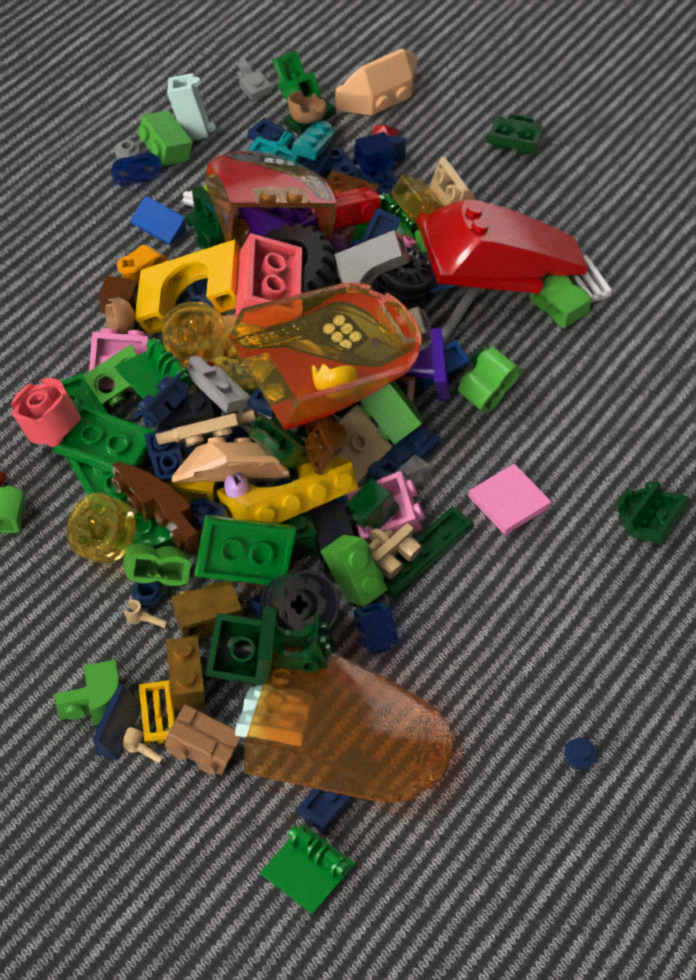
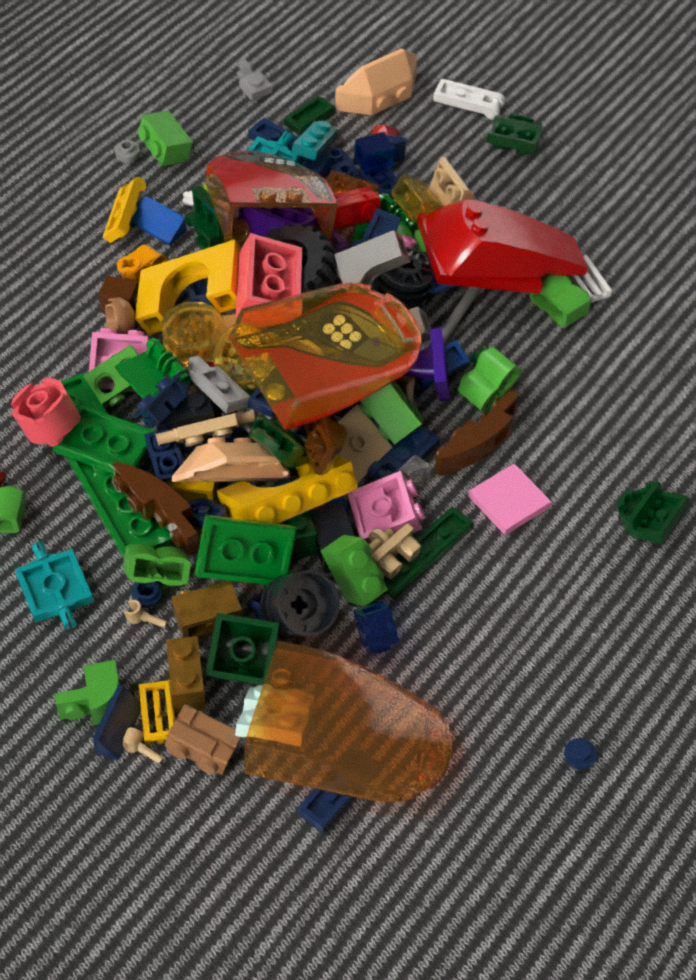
clear yellow wheel [66,493,136,564] -> none
clear blue plate [111,153,161,186] -> none
light aqua brick [167,73,216,140] -> none
lavender hinge [224,473,250,498] -> none
dark green tile [255,607,334,680] -> none
green hinge [260,824,355,915] -> none
green brick [272,50,322,101] -> none
medium nougat hair [288,91,327,124] -> none
yellow hair [311,364,358,396] -> none
dark green brick [346,478,400,530] -> none
none -> teal plate [14,541,93,630]
none -> yellow plate [102,177,146,243]
none -> white plate [433,79,505,120]
none -> reddish brown slope [435,389,519,476]

